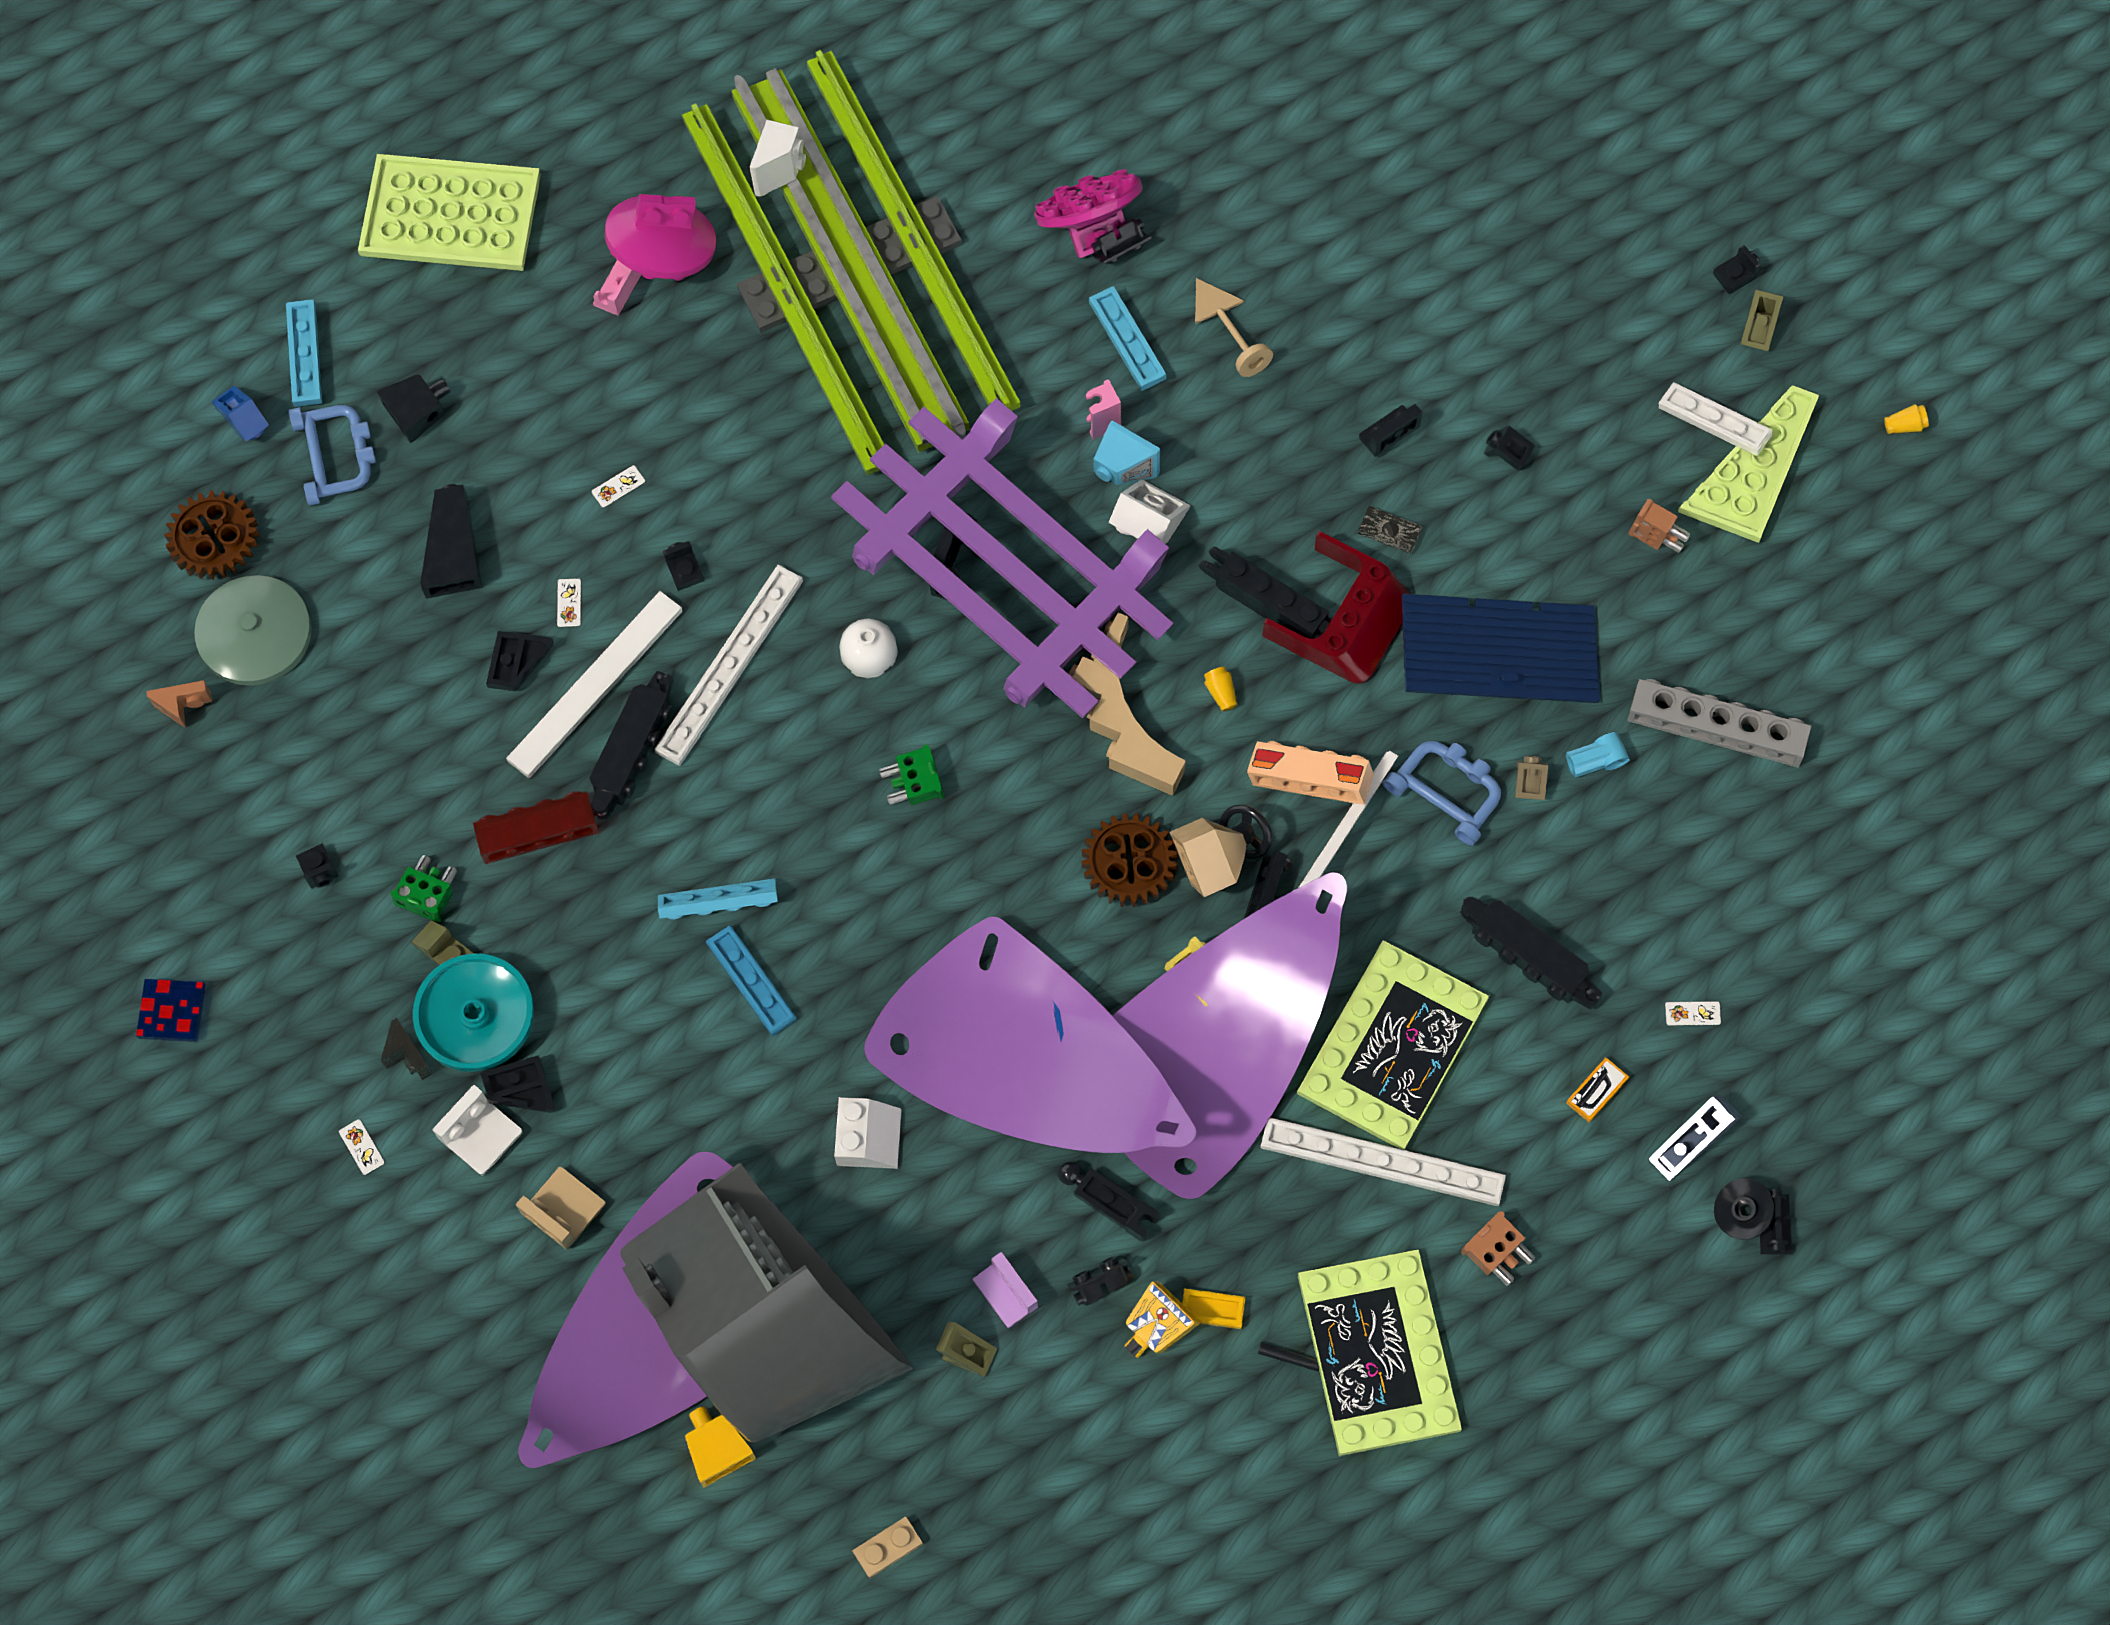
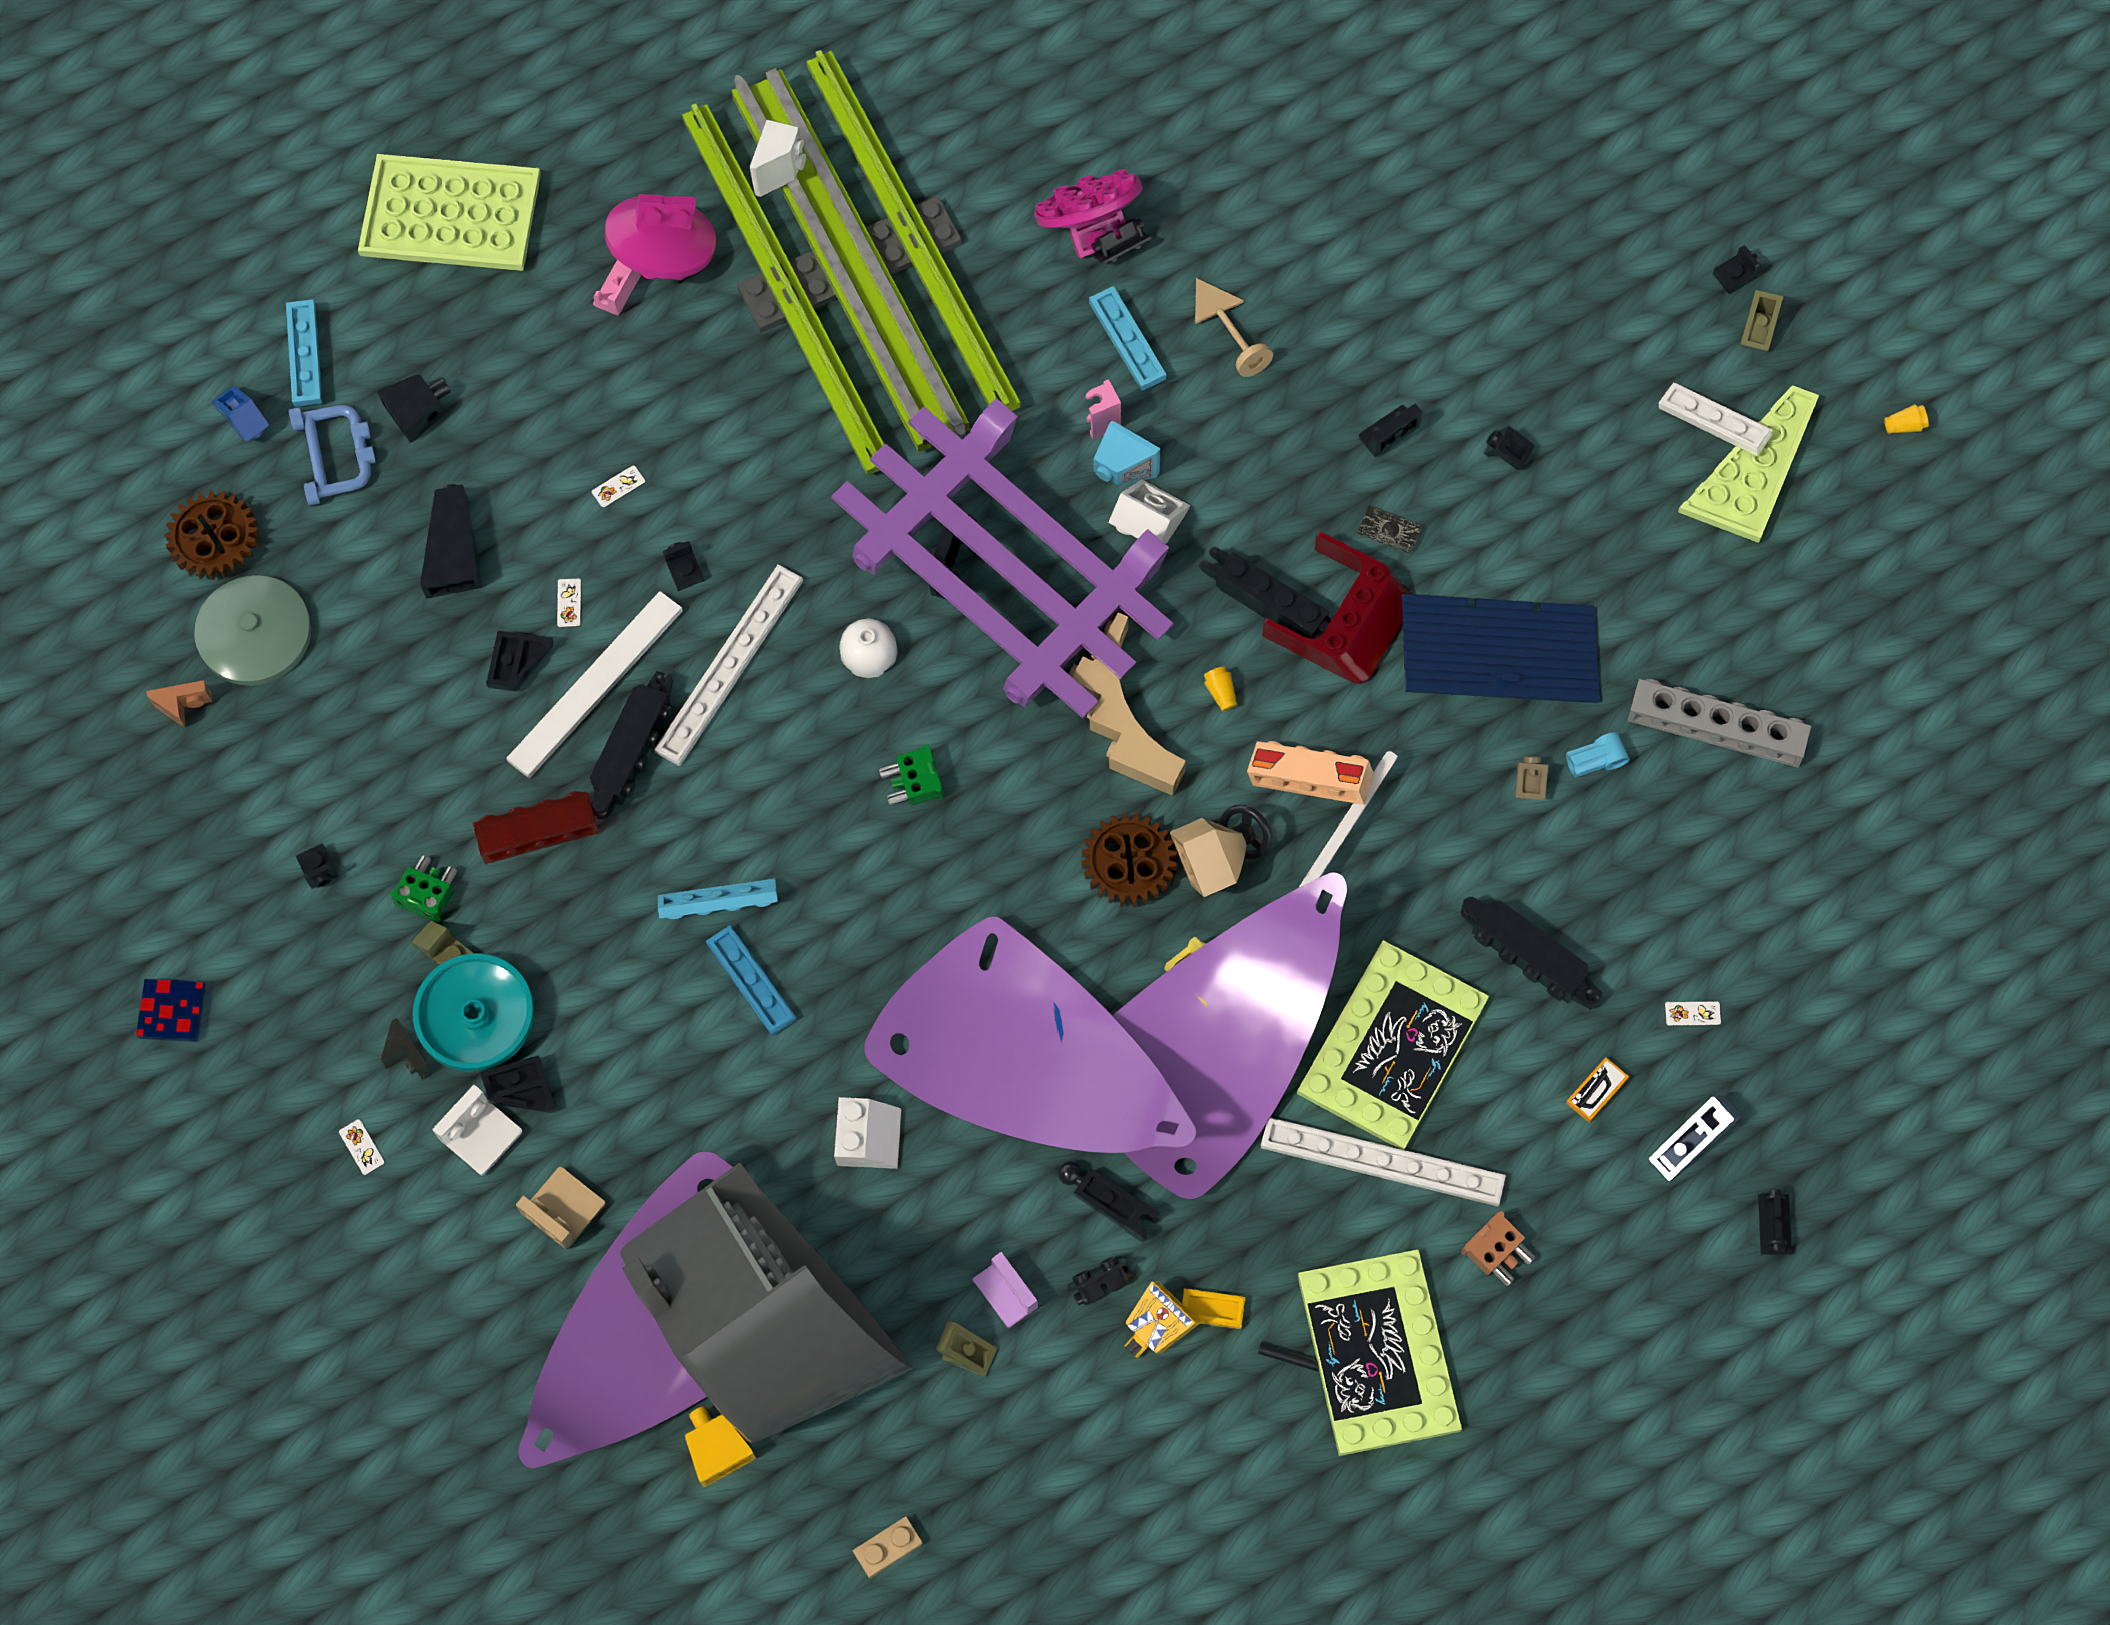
black hinge [1244,850,1293,919] -> none
medium blue bar [1382,741,1501,846] -> none
nougat piece [1628,499,1690,553] -> none
black dish [1714,1178,1775,1240] -> none

